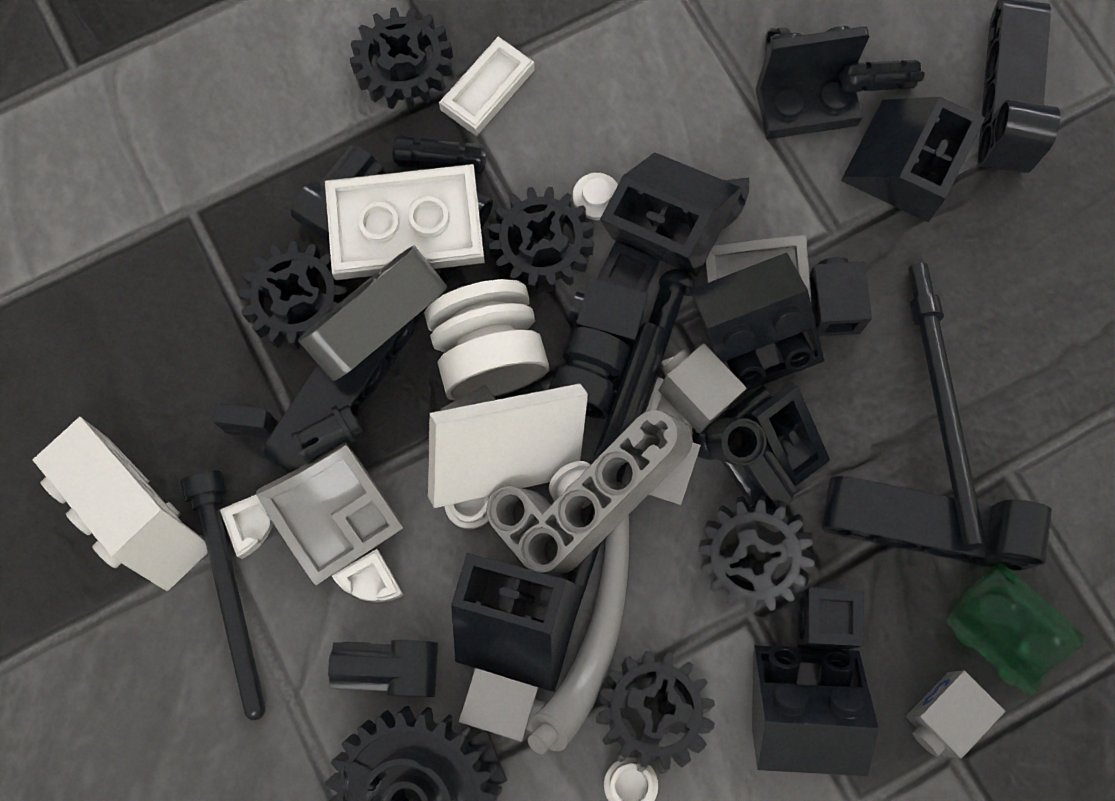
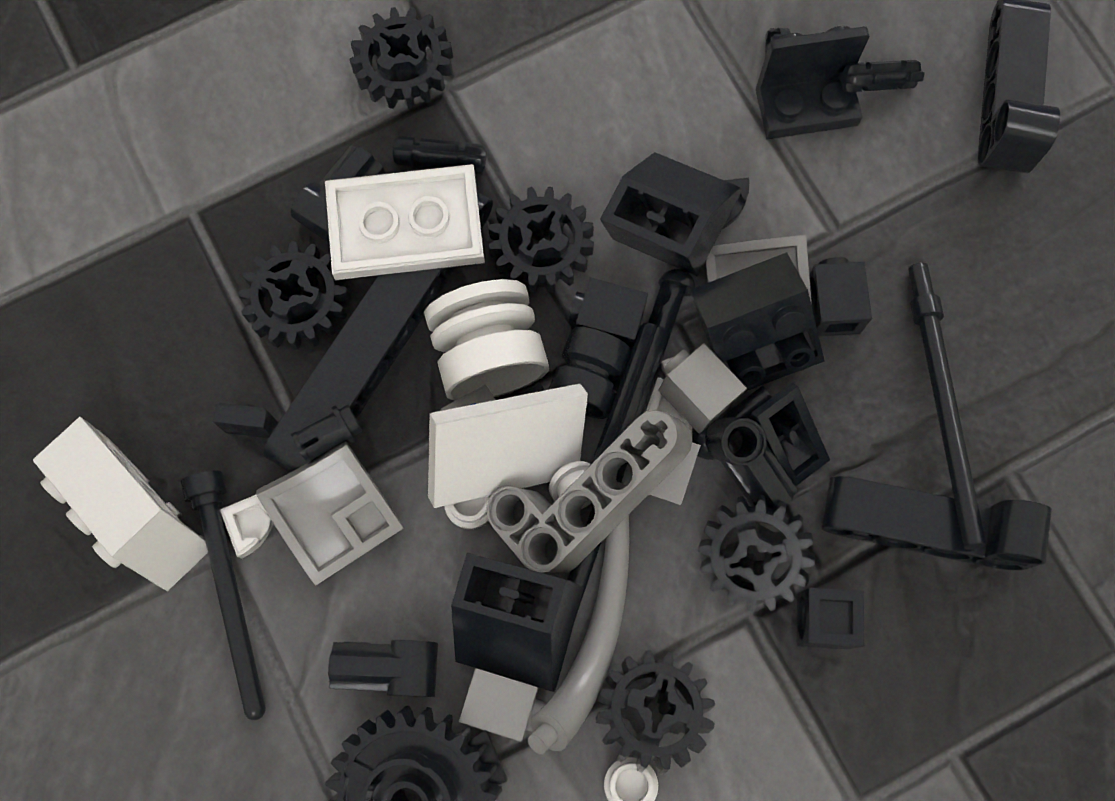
dark grey beam [298,245,447,381] -> none
white tile [331,549,404,603] -> none
white tile [439,36,535,136] -> none
white plate [573,173,618,220] -> none
black tile [597,241,660,292] -> none
black slope [752,645,879,776] -> none
black slope [841,97,985,222] -> none
light grey brick [905,670,1006,759] -> none
clear green bracket [947,562,1085,697] -> none

